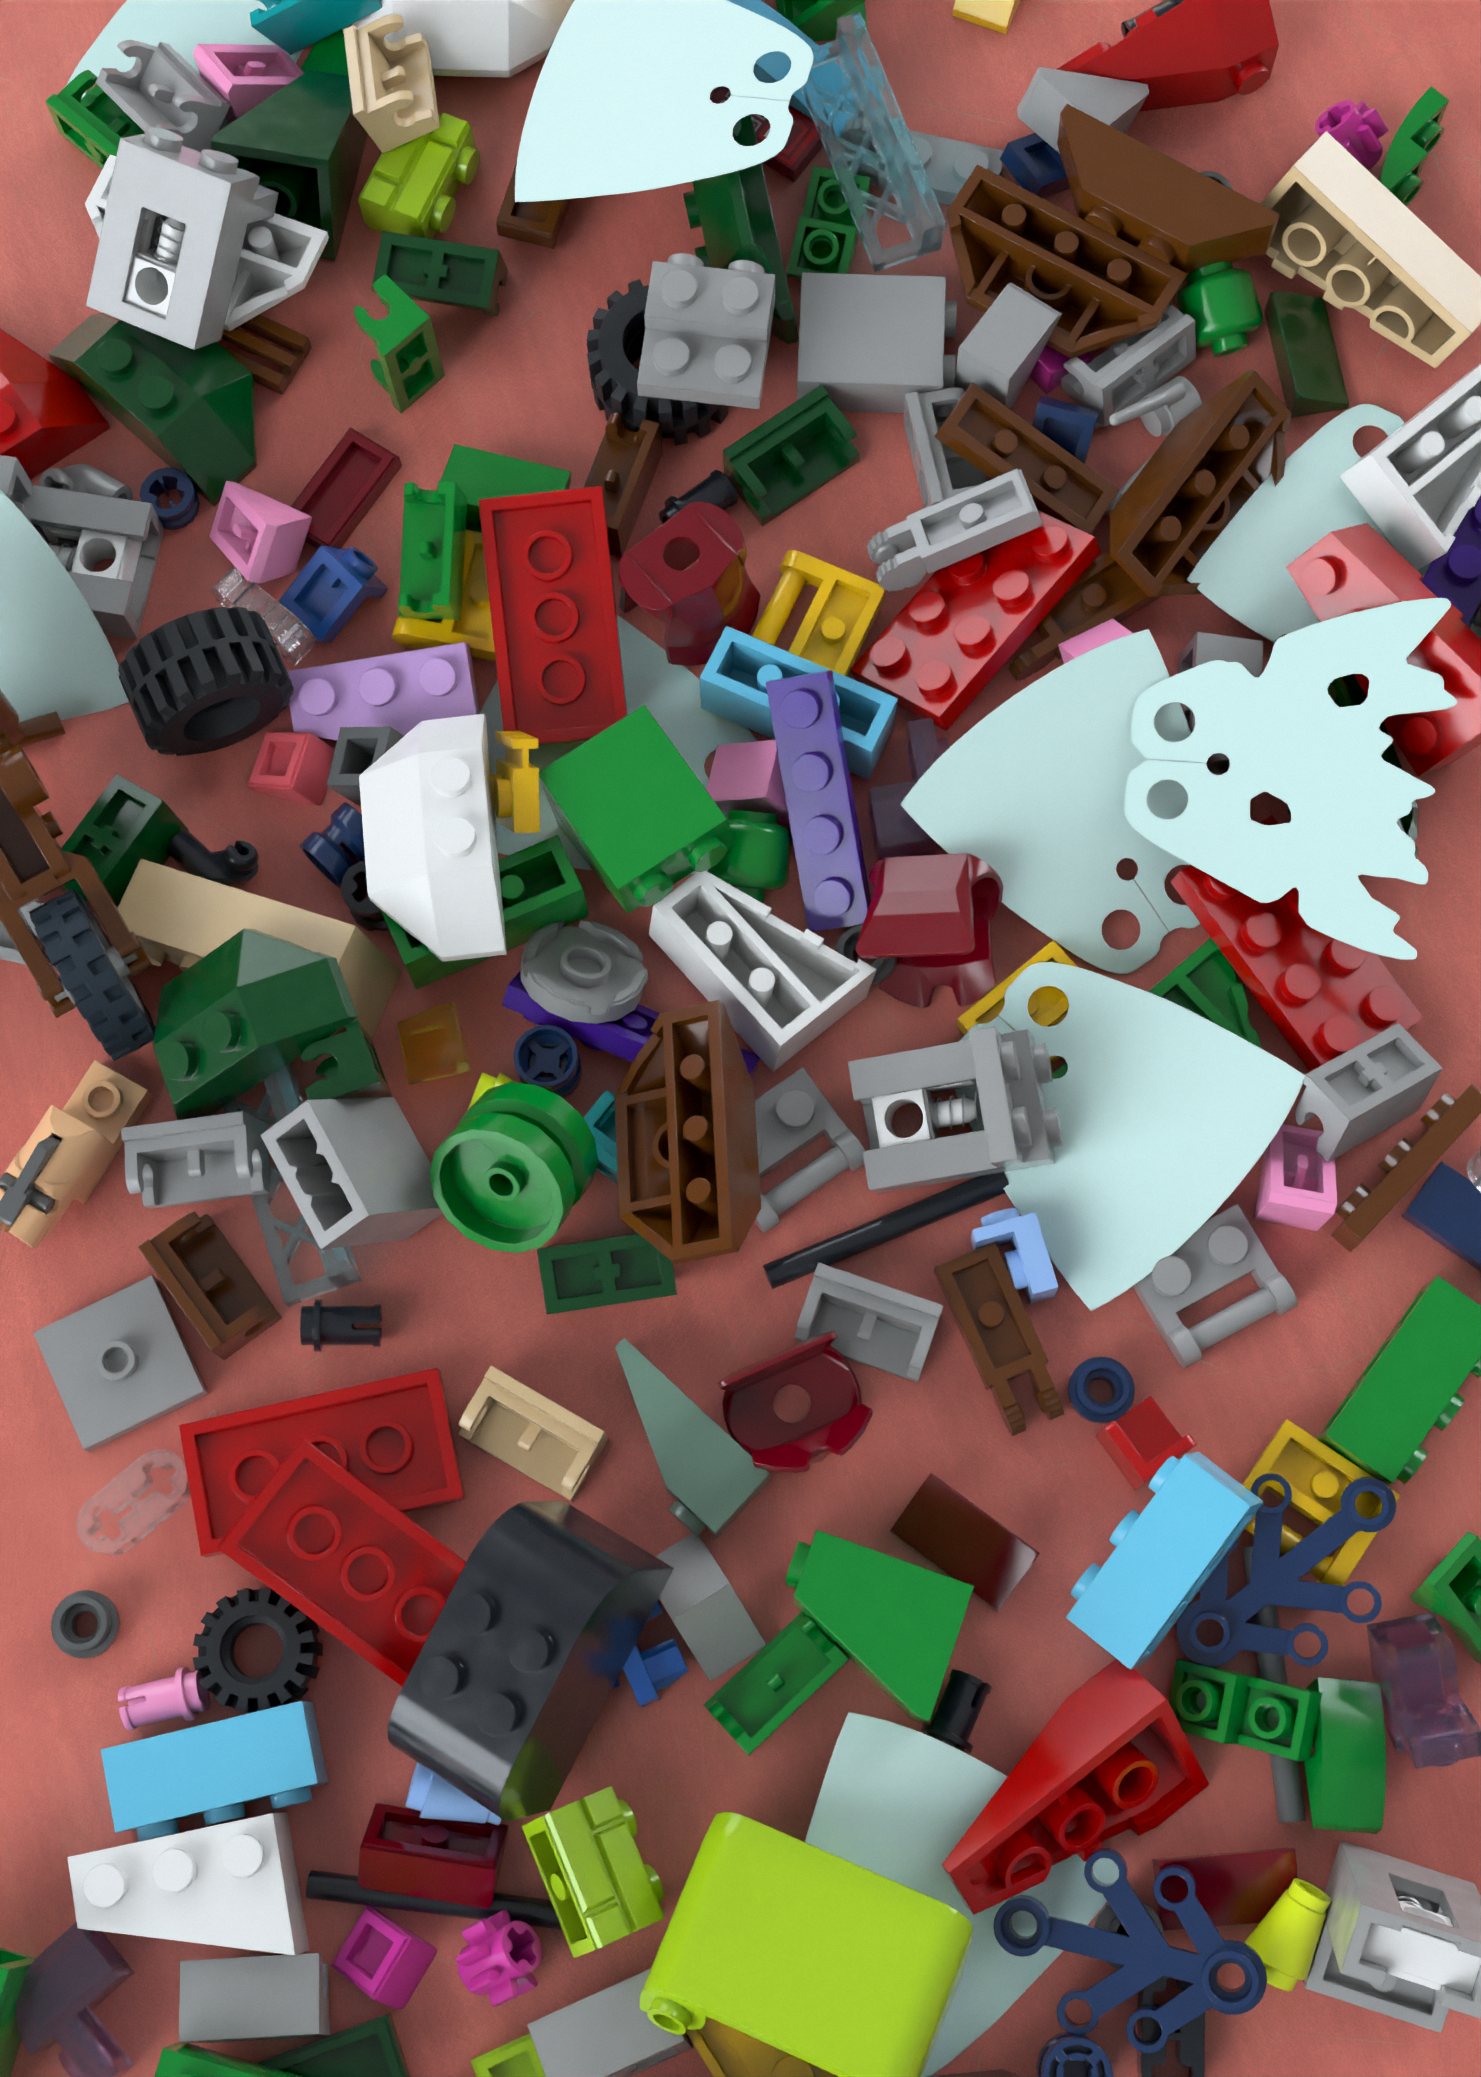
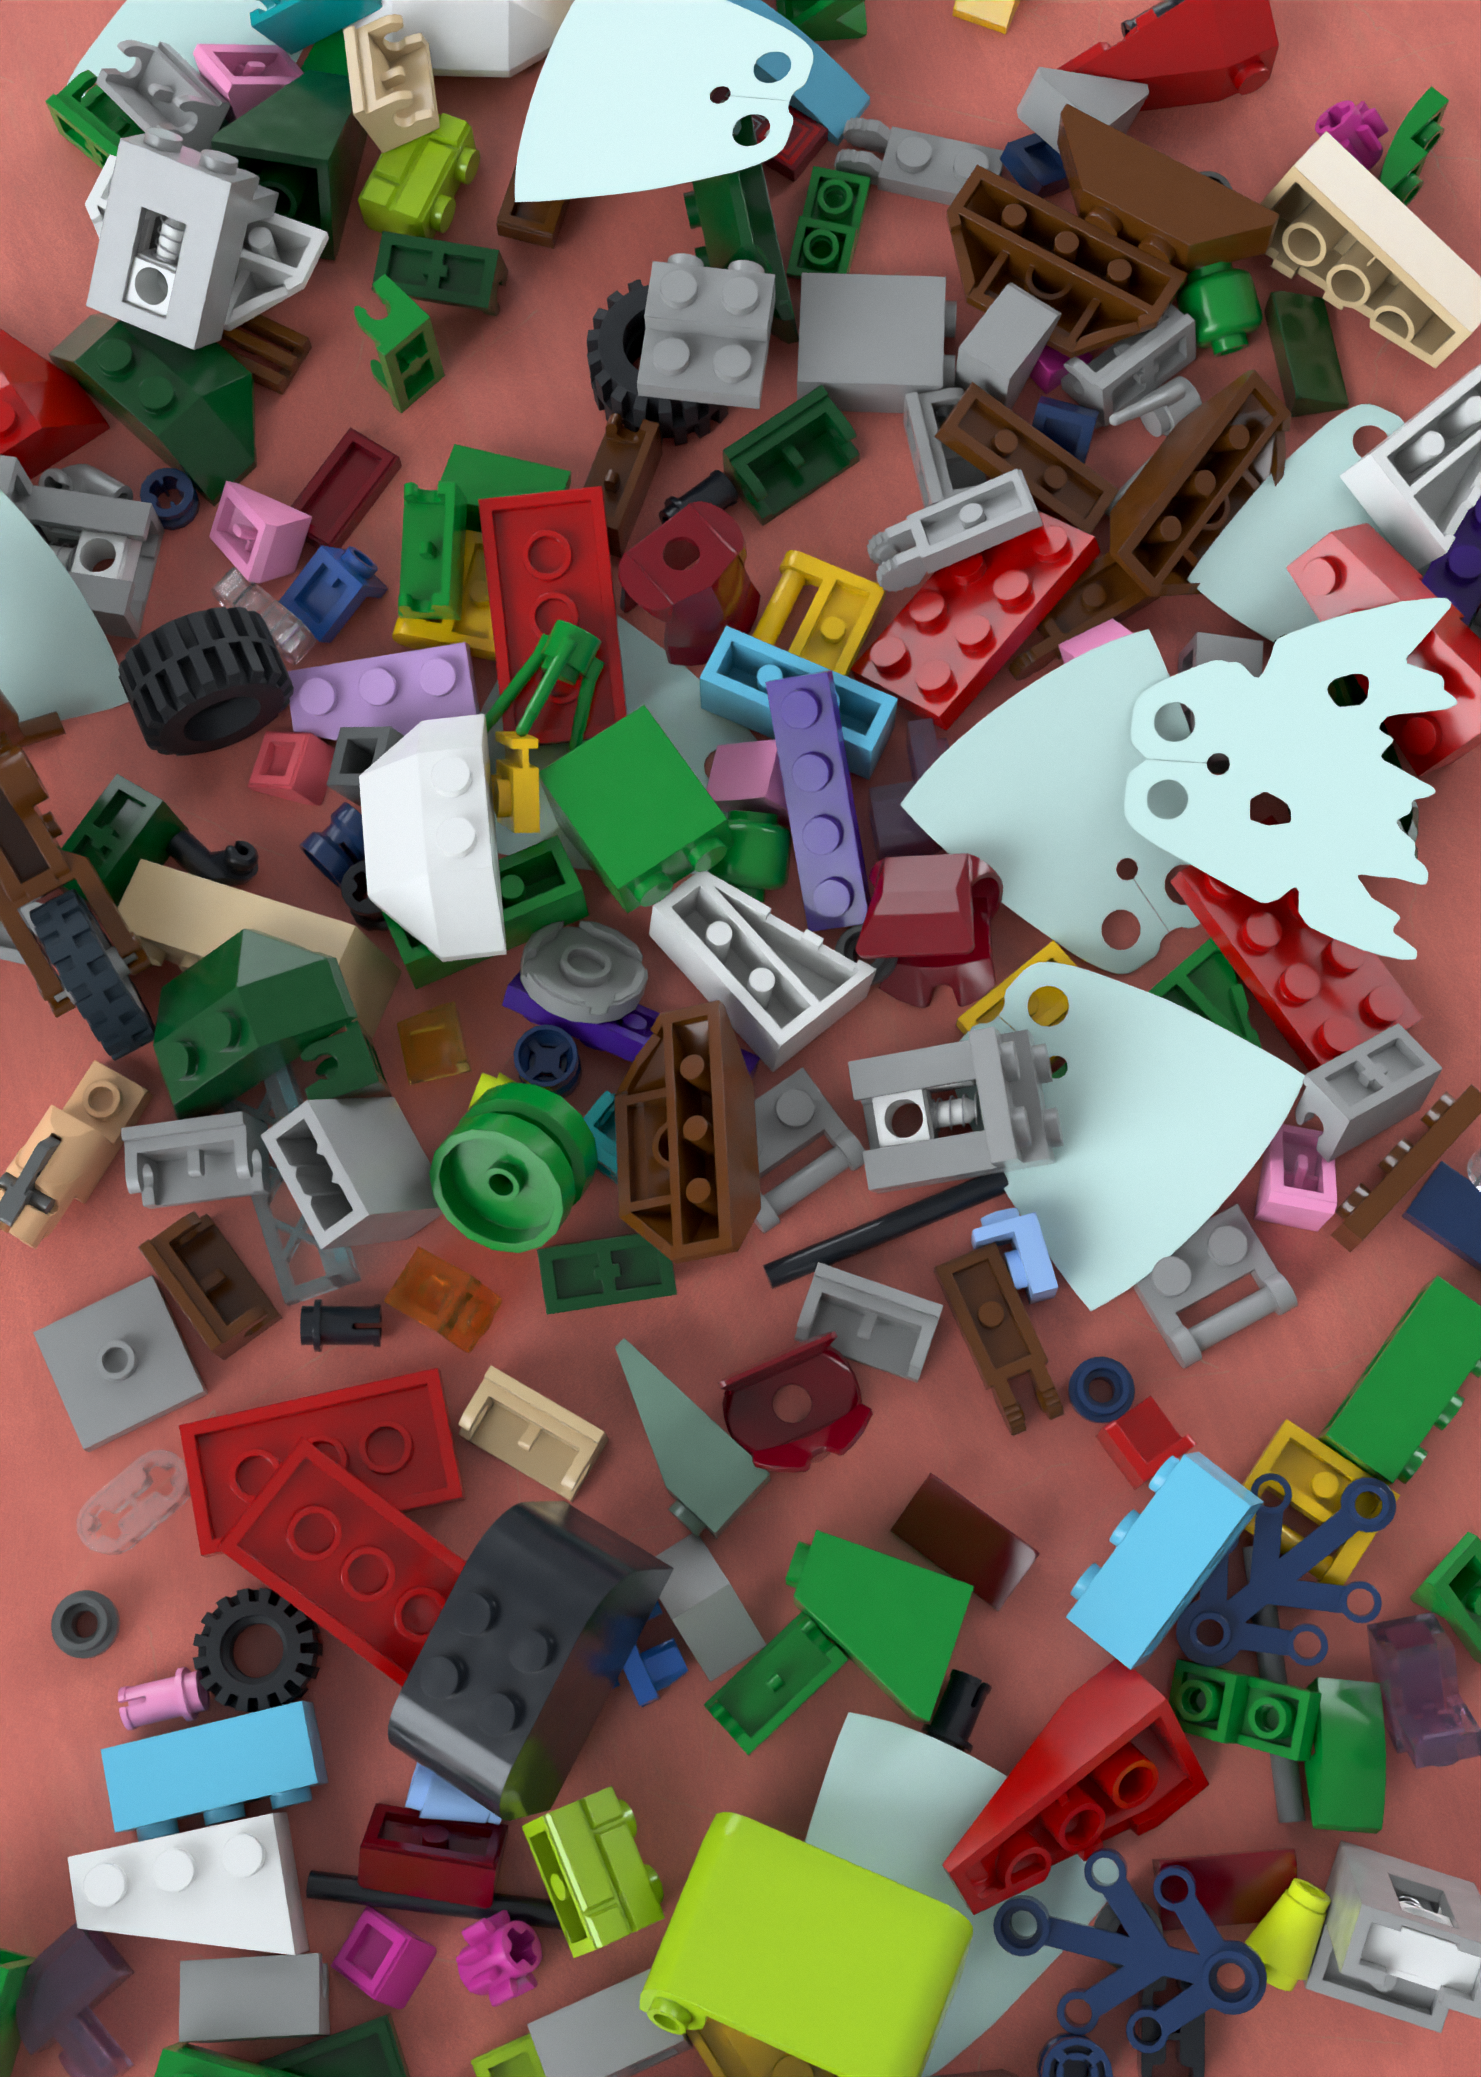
clear light blue fence [800,12,947,272] -> none
none -> clear orange bracket [384,1246,502,1353]
none -> green plant [485,620,605,751]

